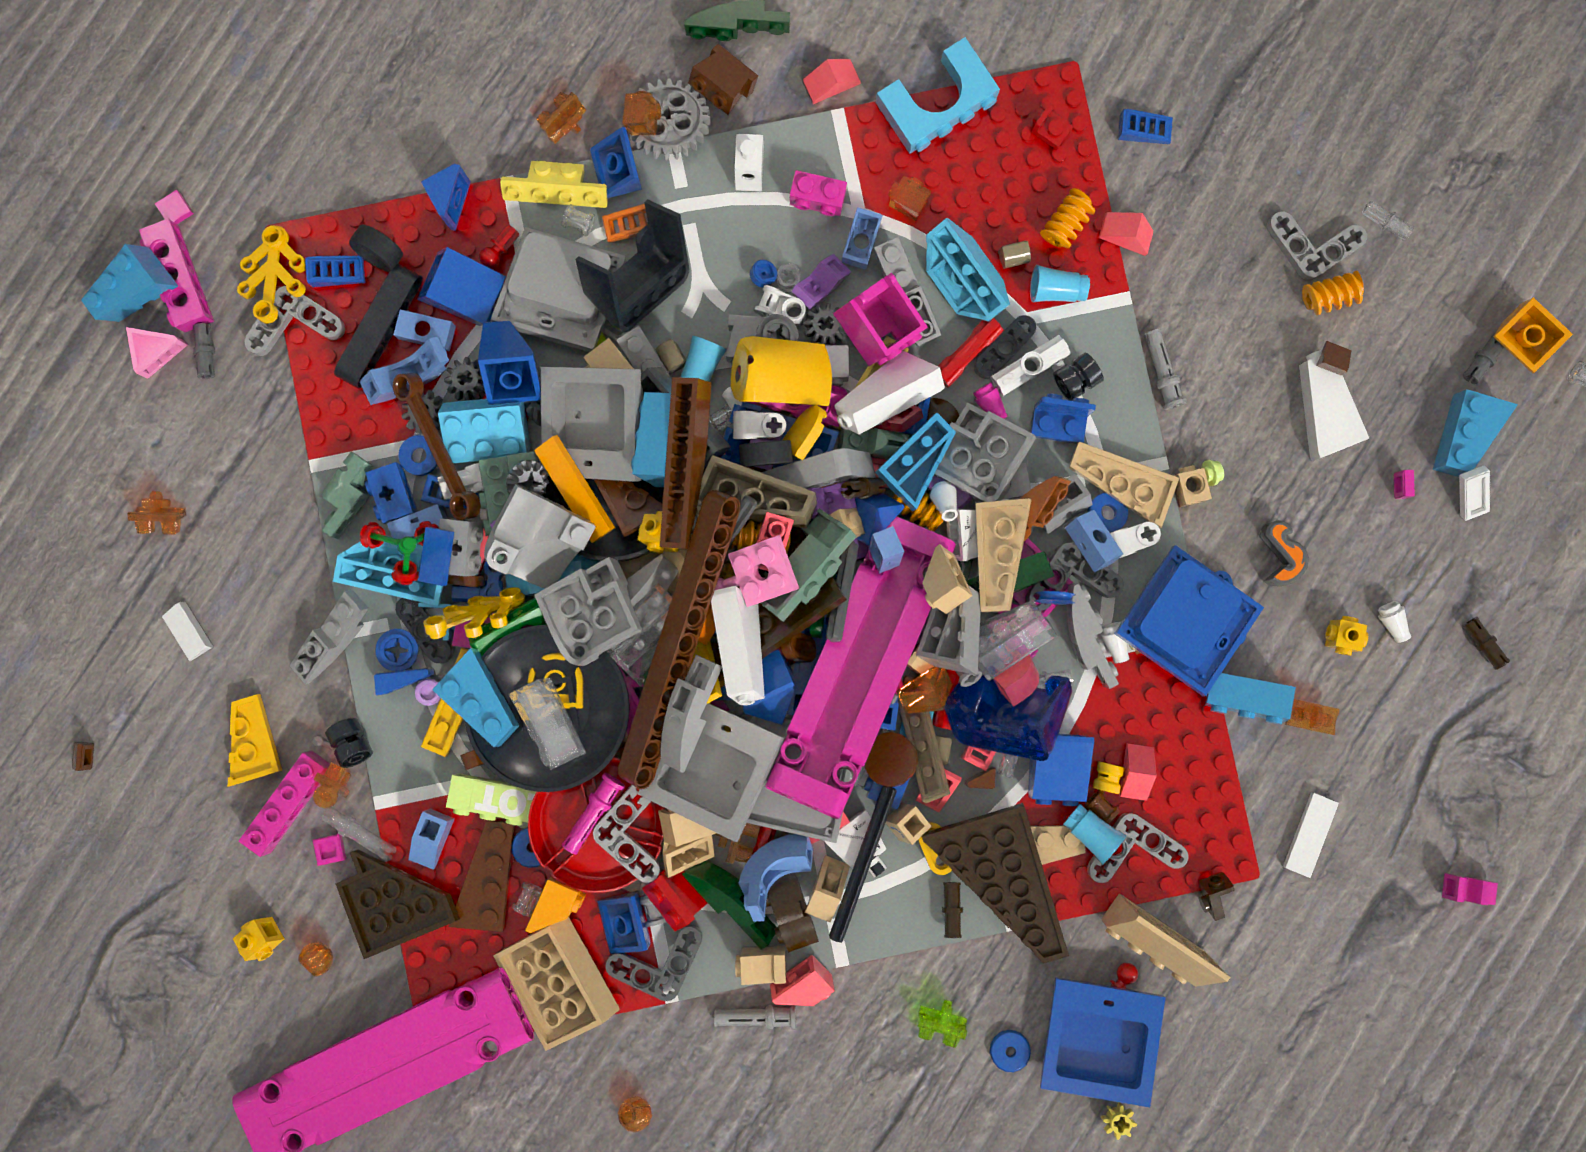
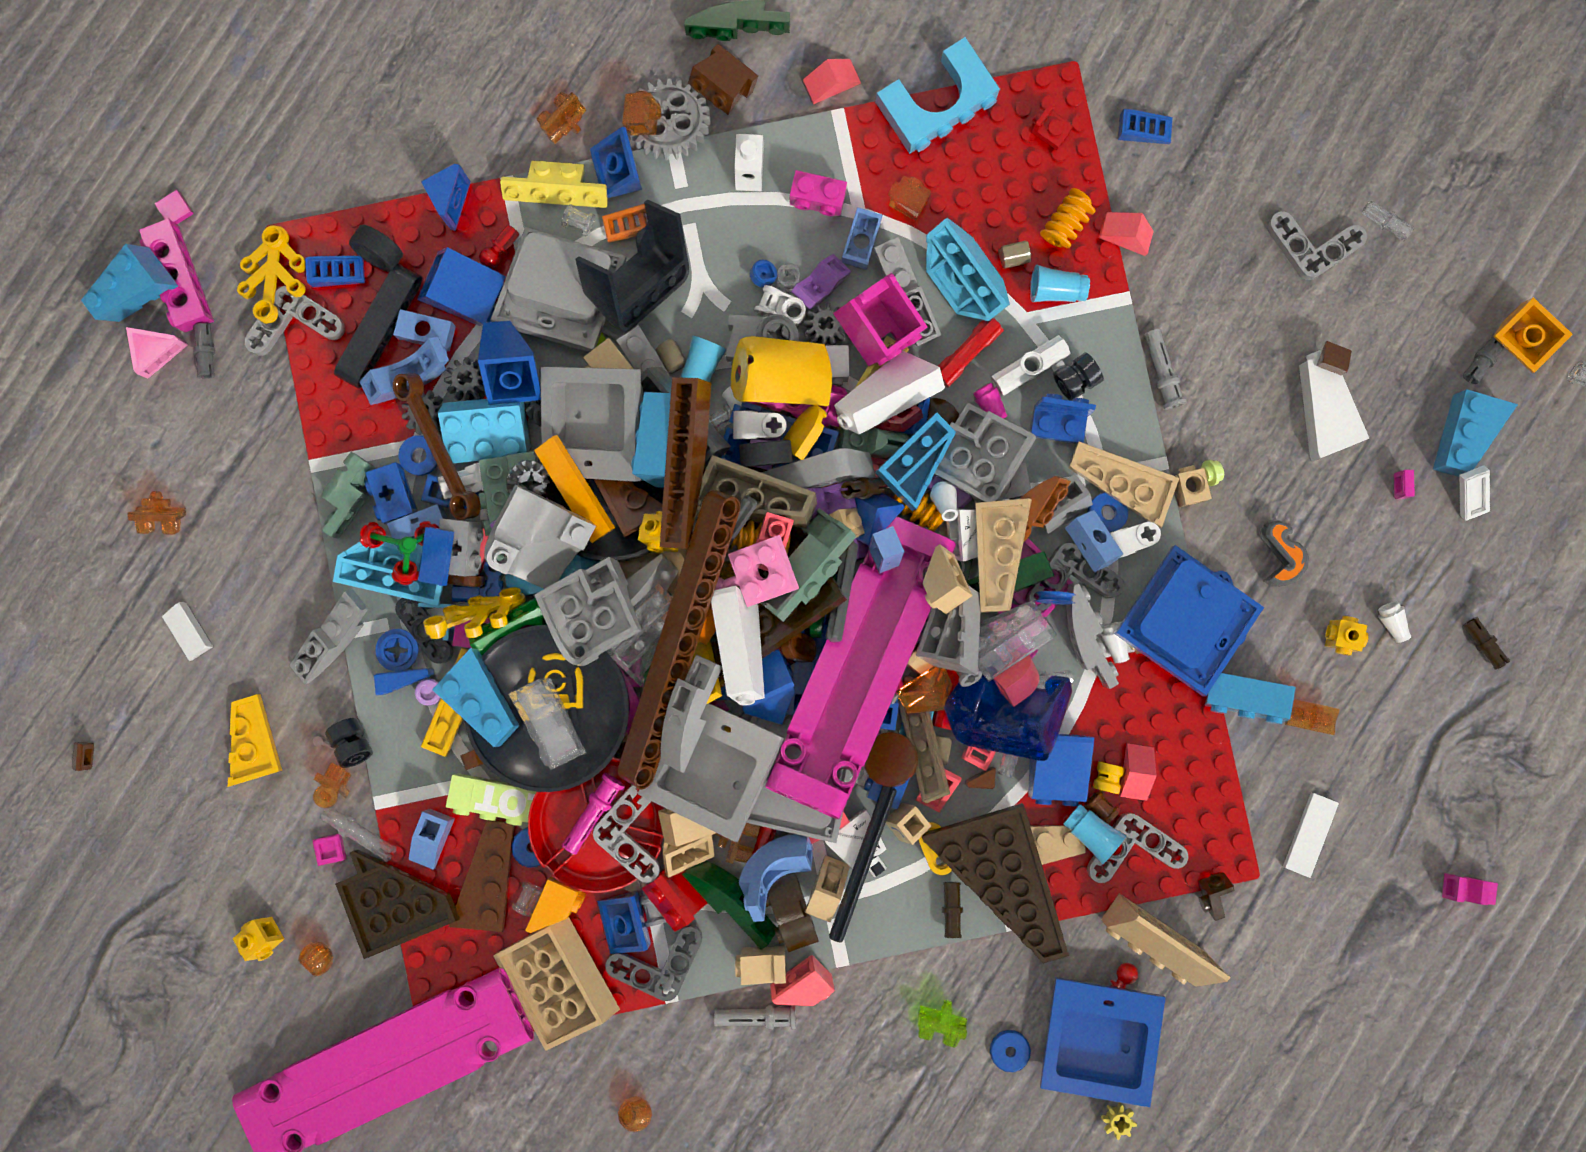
dark pink brick [238,751,334,857] -> none
black beam [974,315,1036,379] -> none
light orange piece [1302,271,1364,316] -> none

